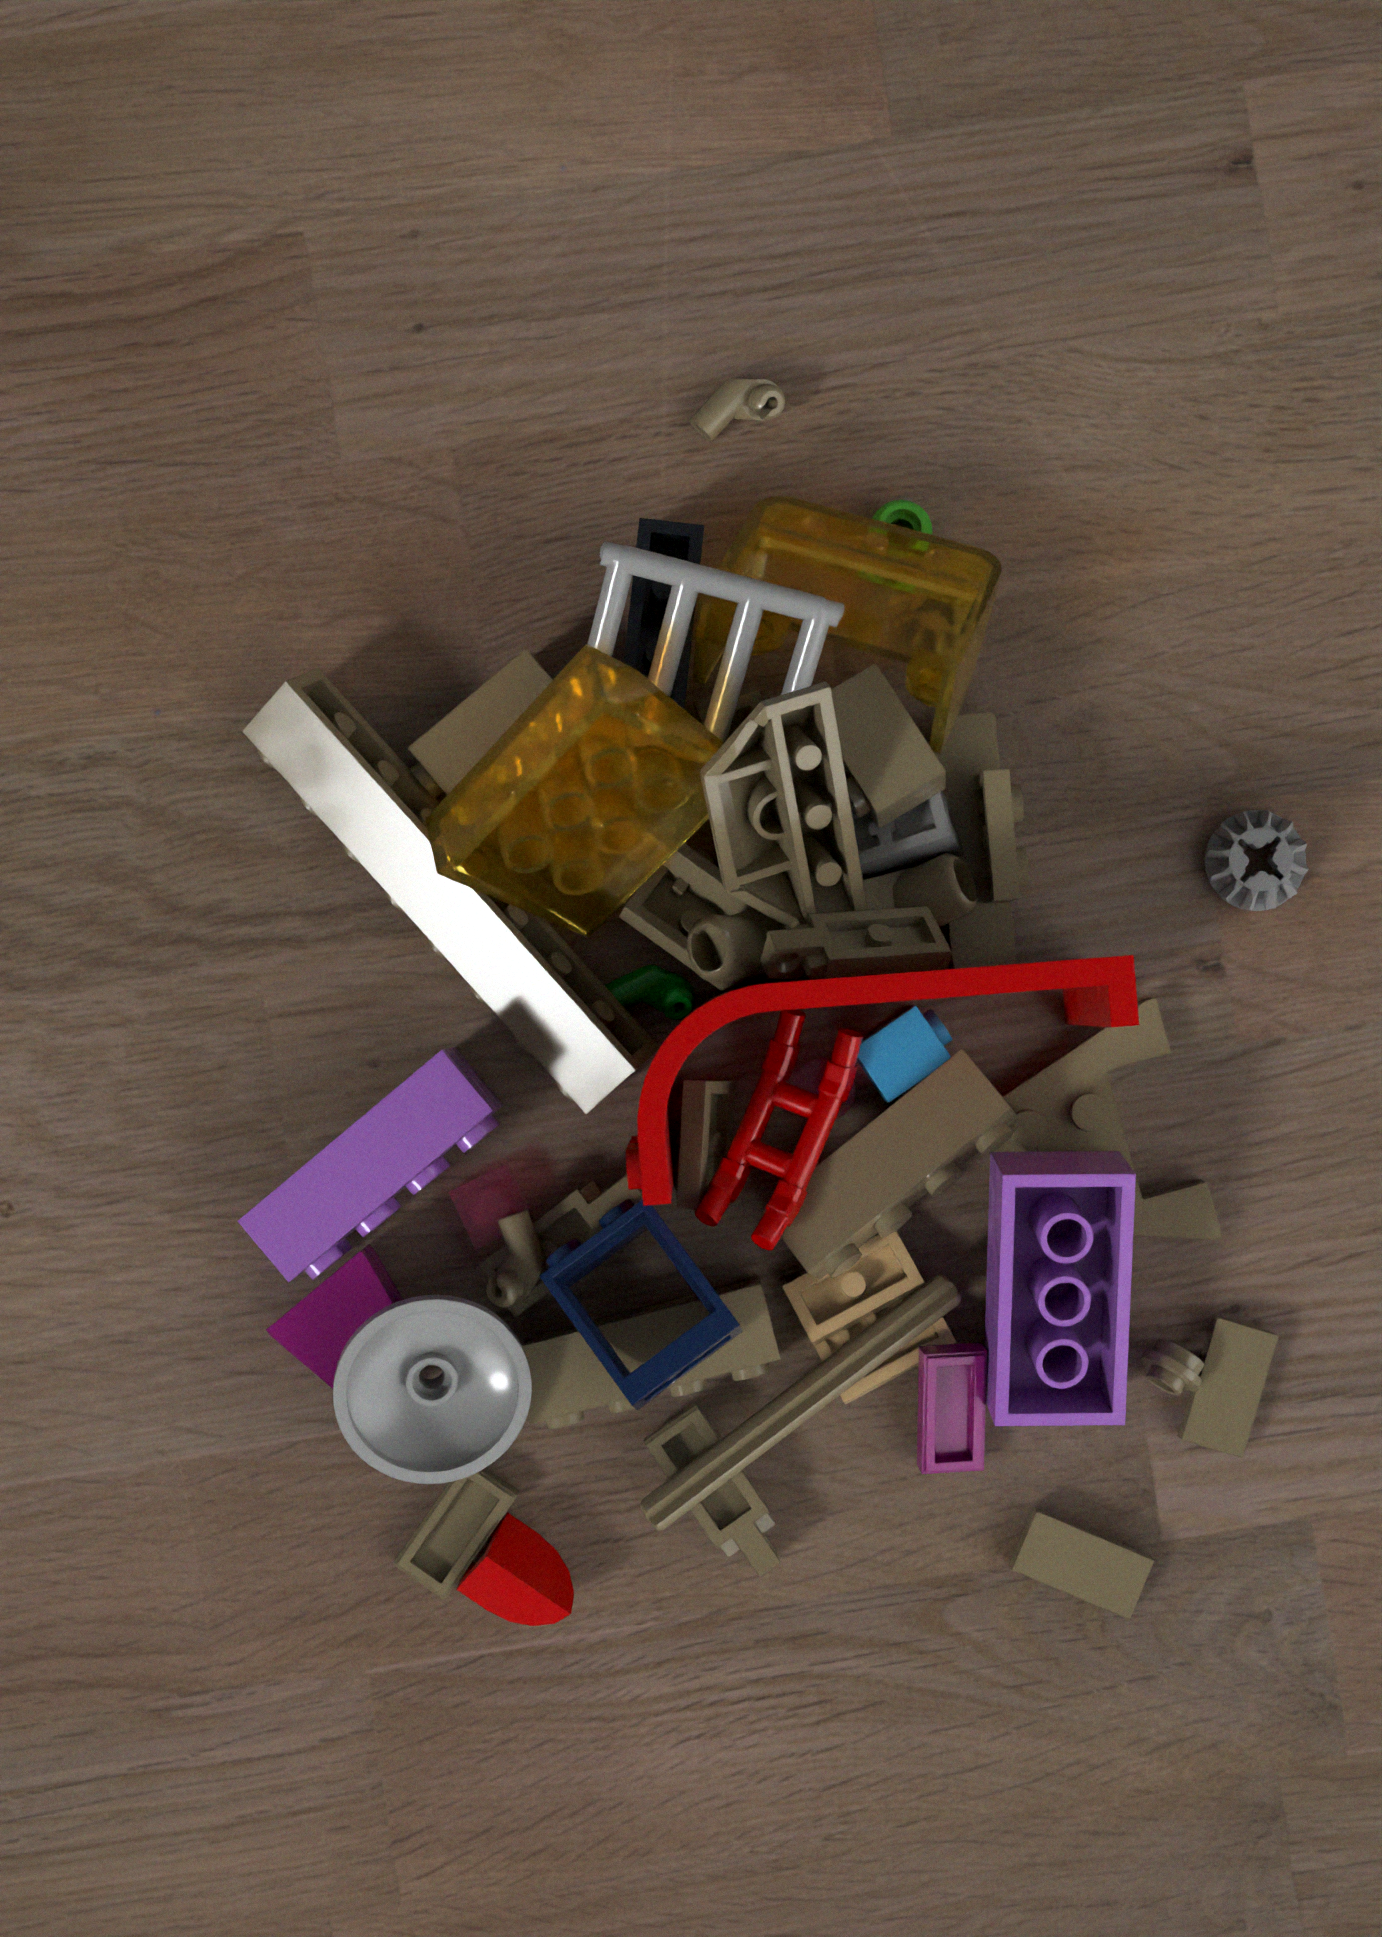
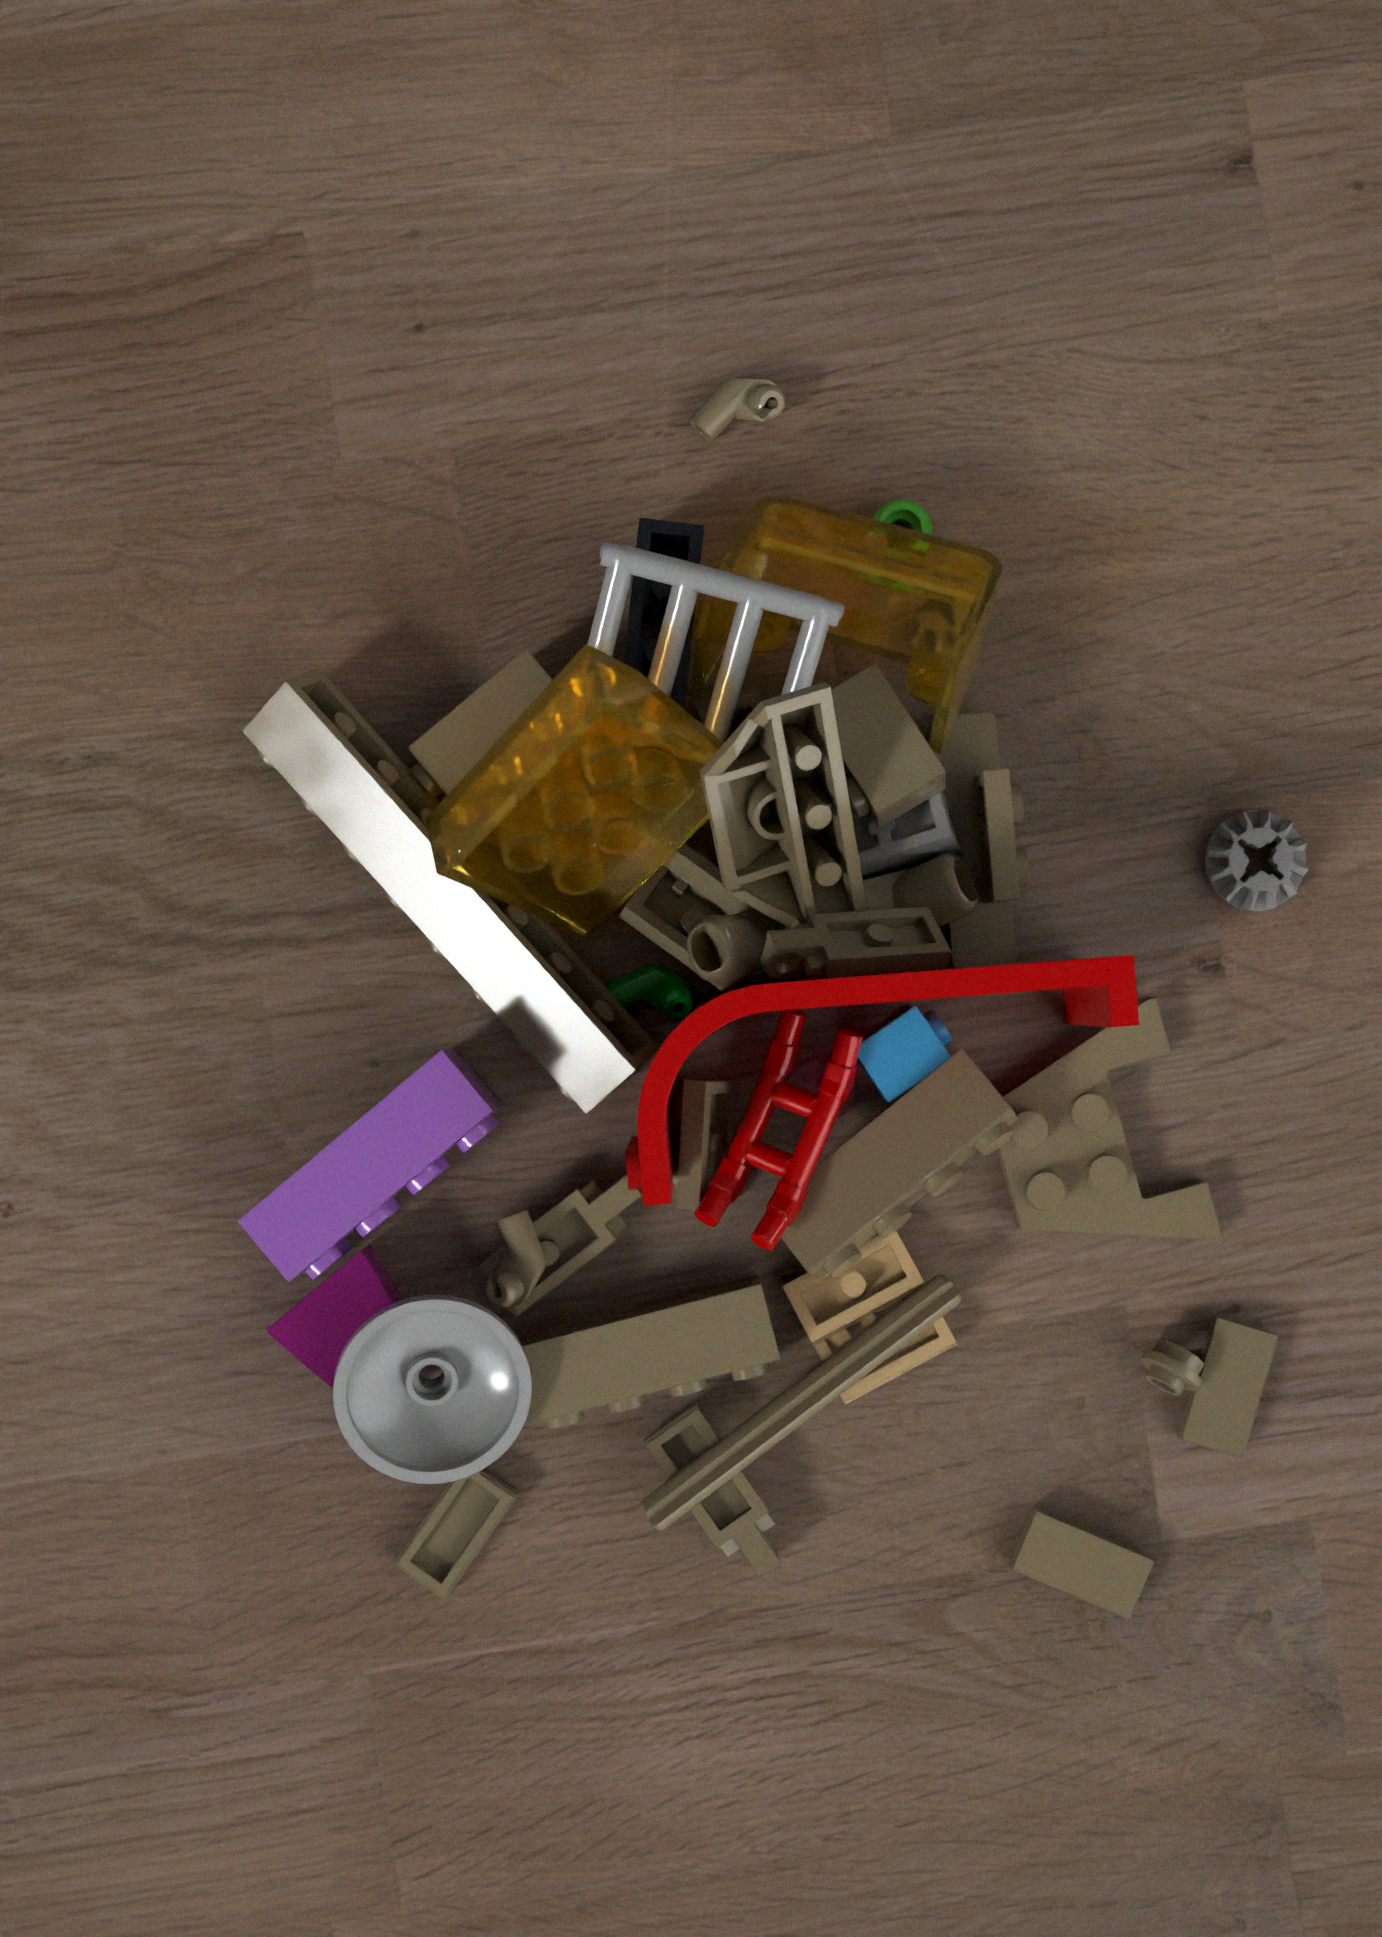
clear pink plate [448,1163,535,1249] -> none
red brick [456,1512,574,1626] -> none
dark blue window [539,1199,743,1410] -> none
magenta tile [917,1343,987,1474] -> none
medium lavender brick [985,1151,1136,1426] -> none

